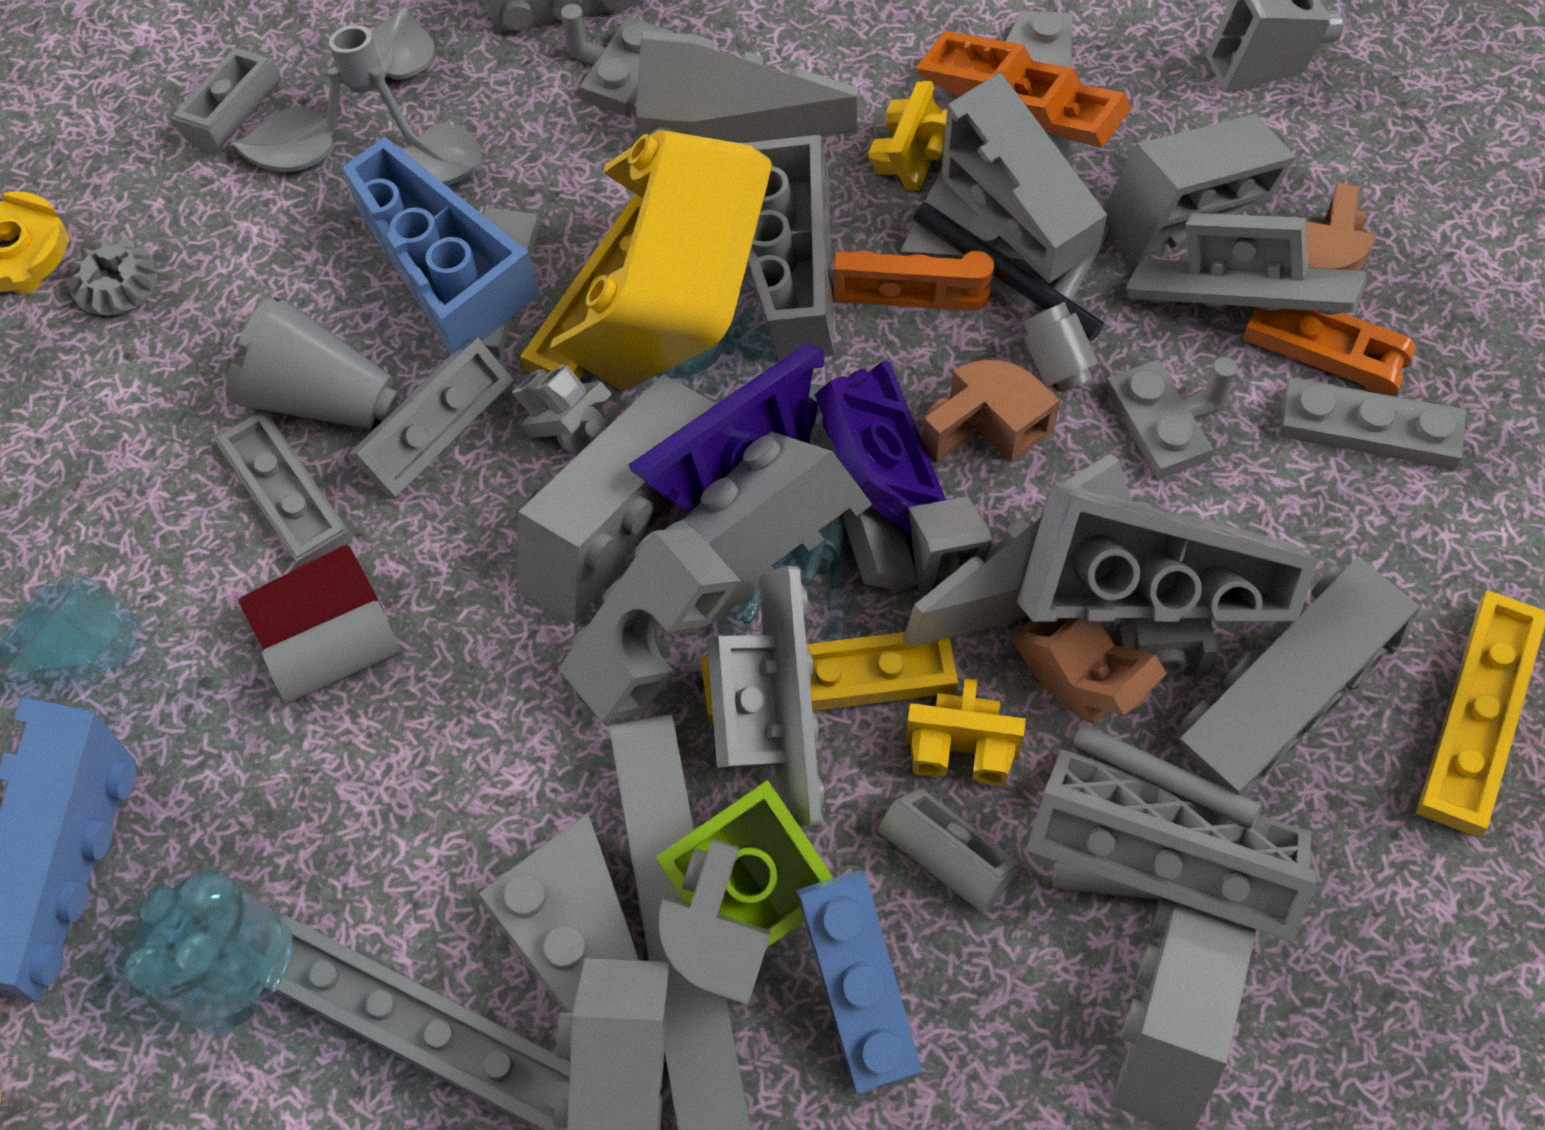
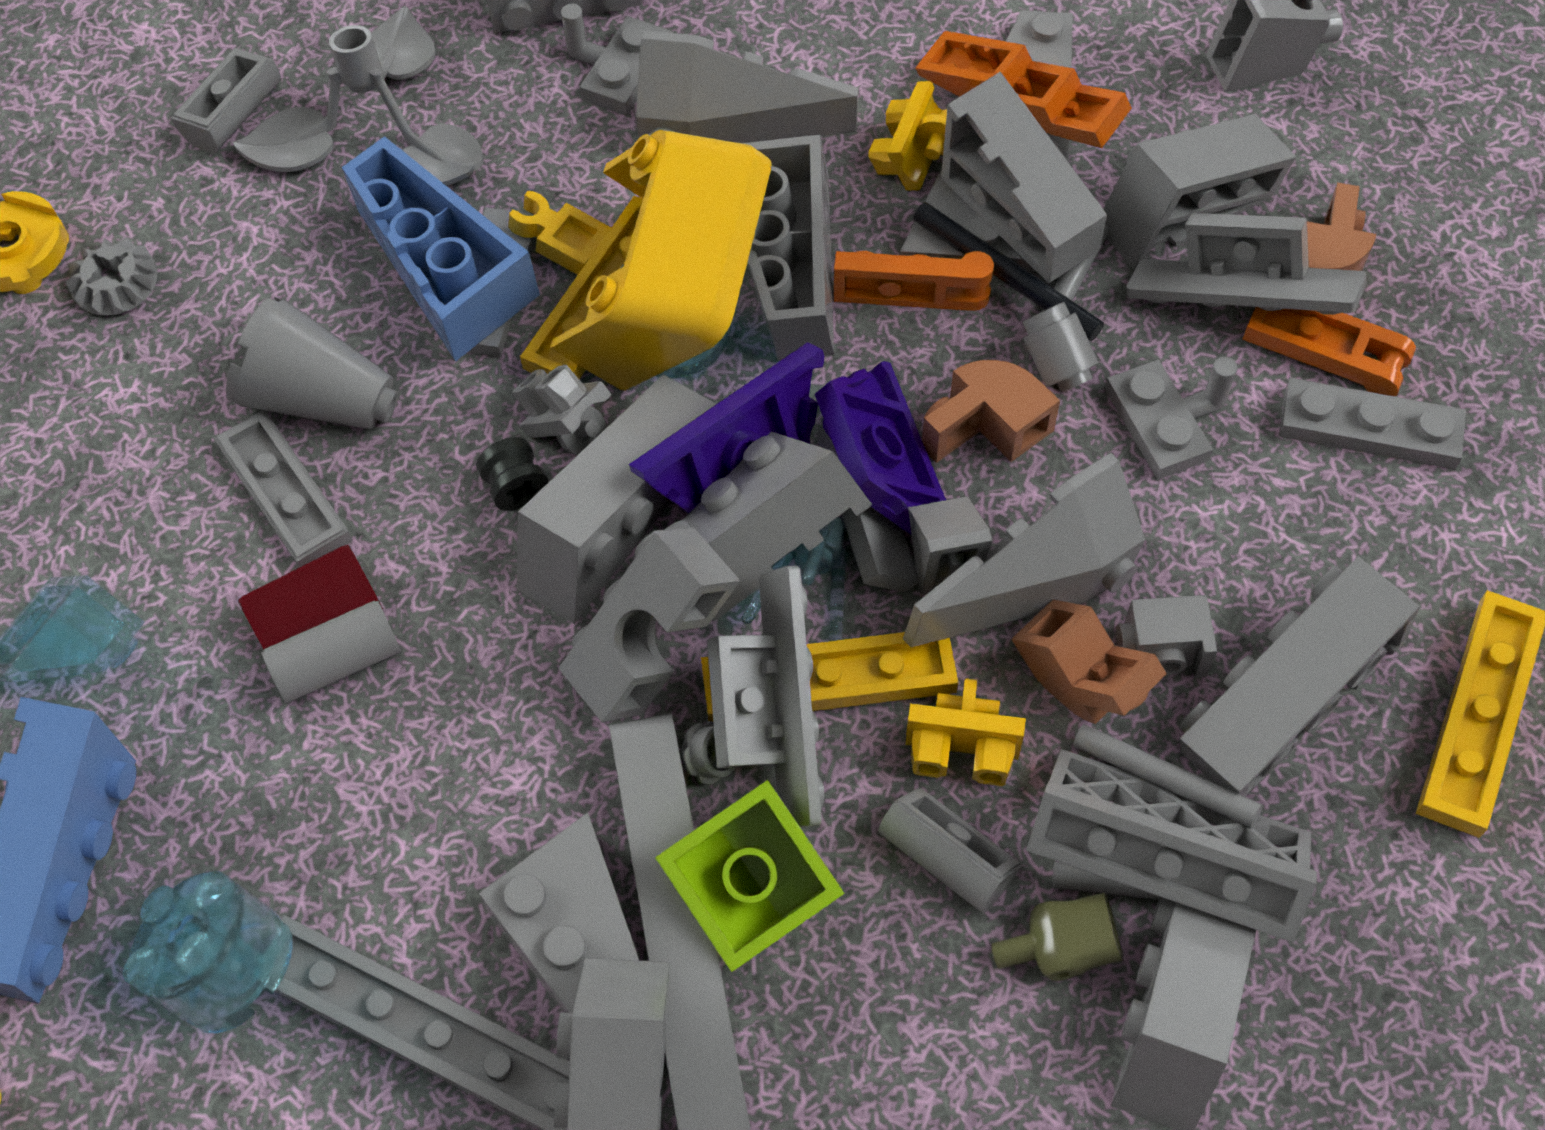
light grey plate [349,337,514,497] -> none
light grey brick [659,839,771,1004] -> none
medium blue plate [796,870,922,1094] -> none
light grey wedge [1016,481,1318,622] -> none
none -> pearl dark grey wheel [476,437,549,511]
none -> yellow plate [508,191,611,275]
none -> light grey plate [681,721,736,784]
none -> olive piece [991,892,1124,981]

